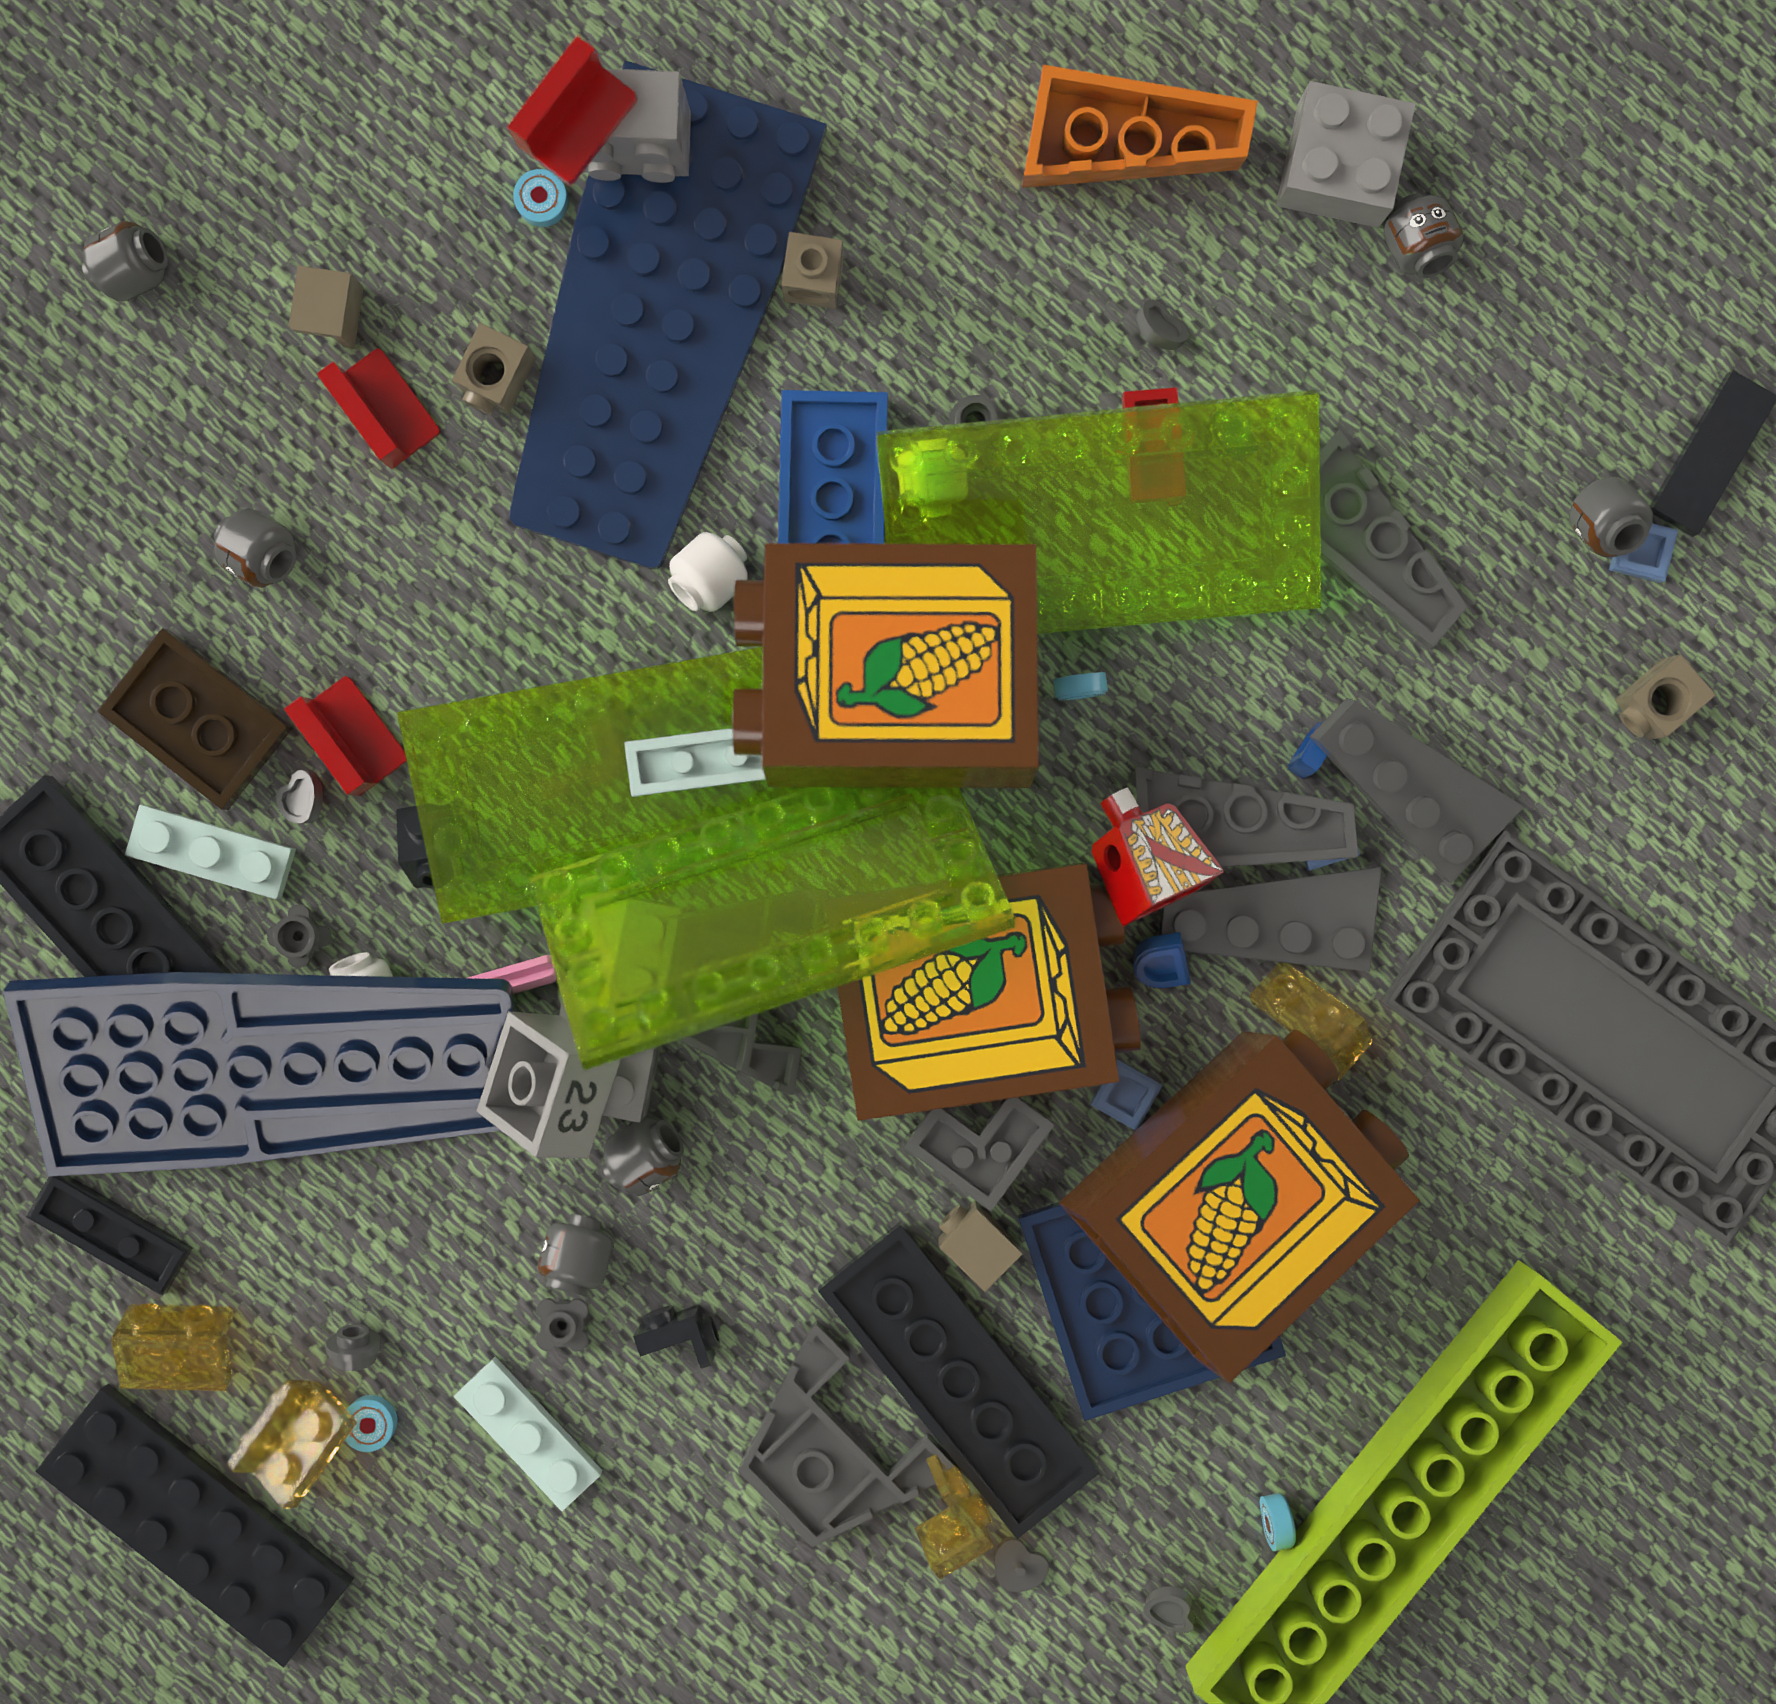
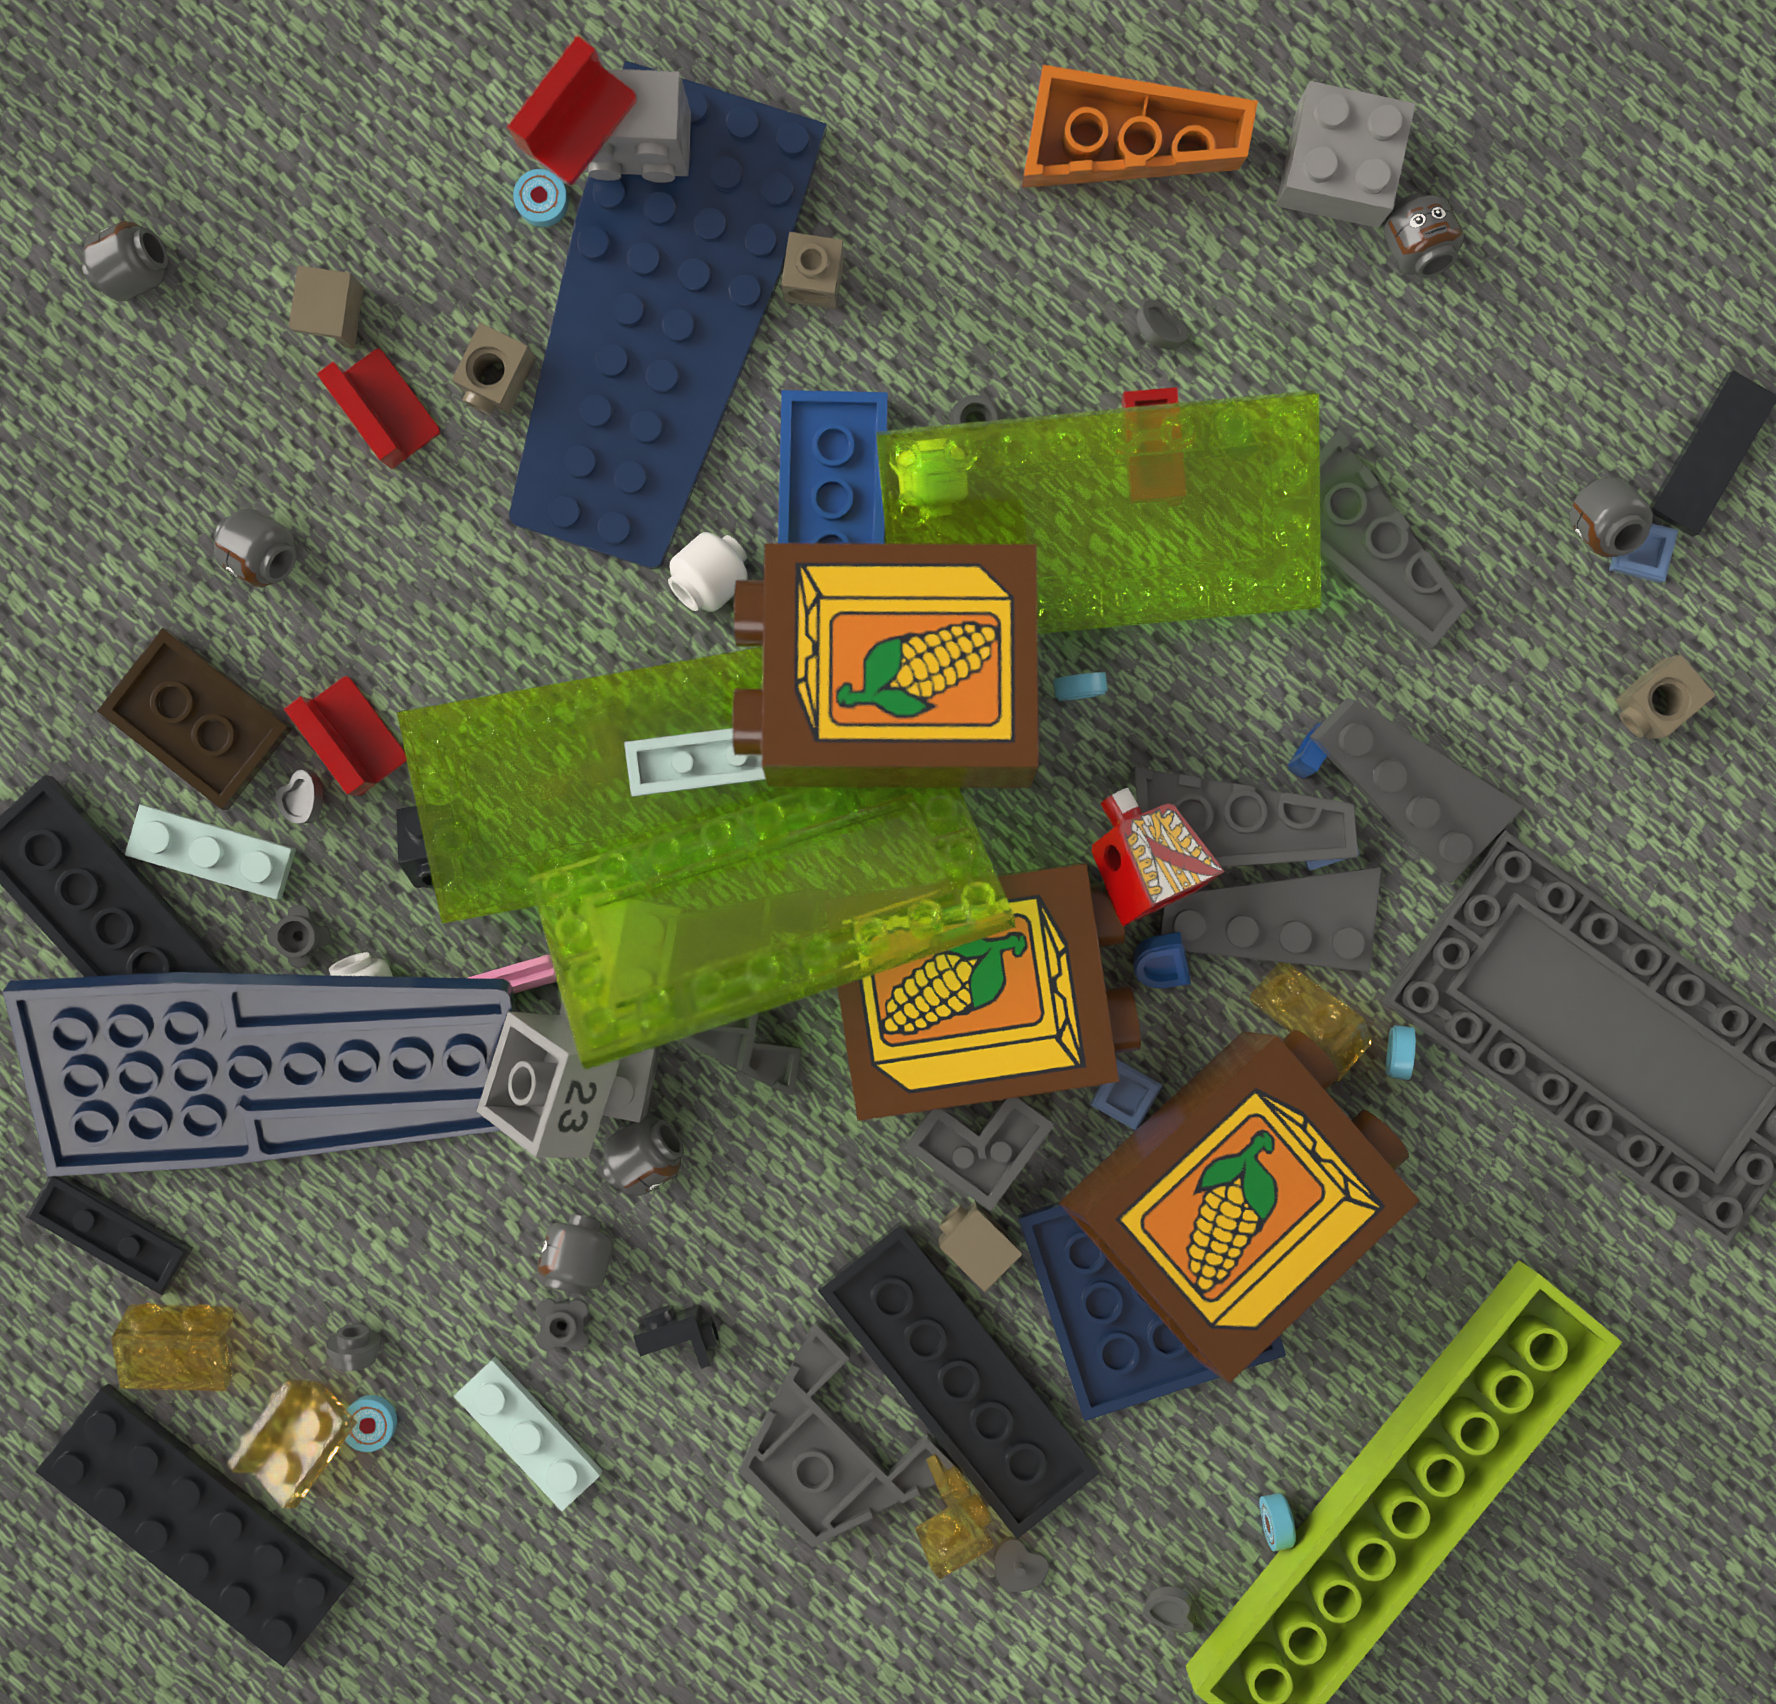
none -> medium azure tile [1386,1025,1416,1080]

